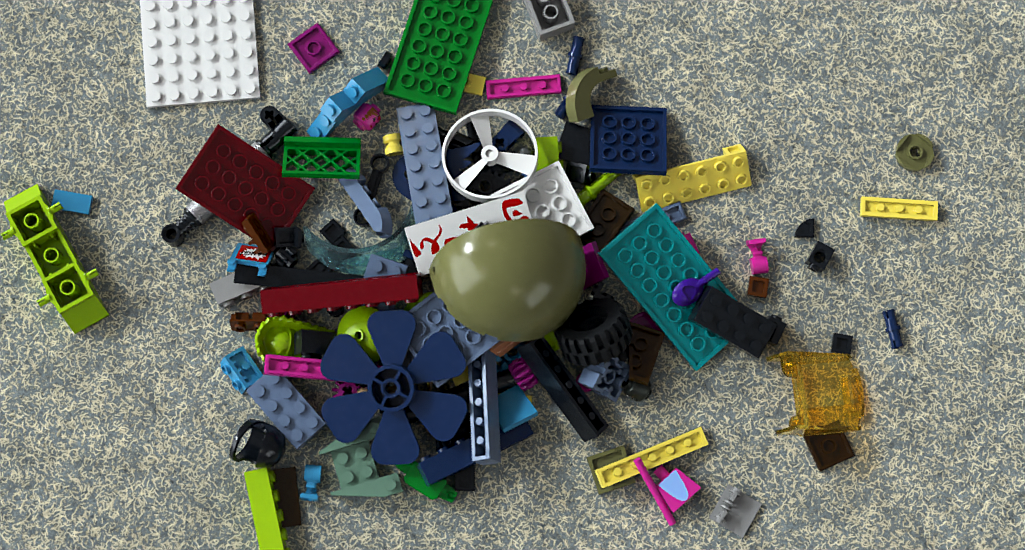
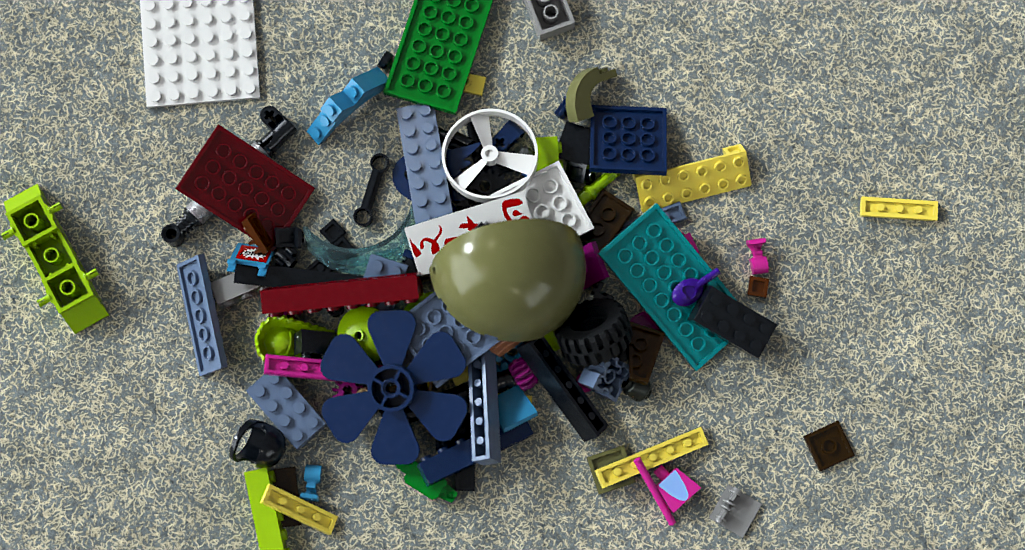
dark azure tile [51,189,93,215] -> none
dark azure bracket [220,346,263,394] -> none
reddish brown hinge [229,312,269,332] -> none
green fence [282,136,361,179] -> none
magenta tile [287,22,340,74] -> none
sand green wedge [319,416,404,498] -> none
sand blue brick [338,167,392,239] -> none
dark pink head [353,103,381,131] -> none
light yellow wheel [382,133,403,157] -> none
dark pink tile [485,74,562,100] -> none
dark blue pin [566,36,585,76] -> none
black bracket [765,314,787,346] -> none
clear yellow windscreen [766,351,864,437] -> none
black tile [794,219,814,238] -> none
black brick [805,241,835,273] -> none
black tile [830,333,853,355] -> none
dark blue pin [882,309,904,349] -> none
olive plate [895,133,934,172] -> none
none -> sand blue plate [176,254,228,376]
none -> light yellow plate [260,484,338,535]

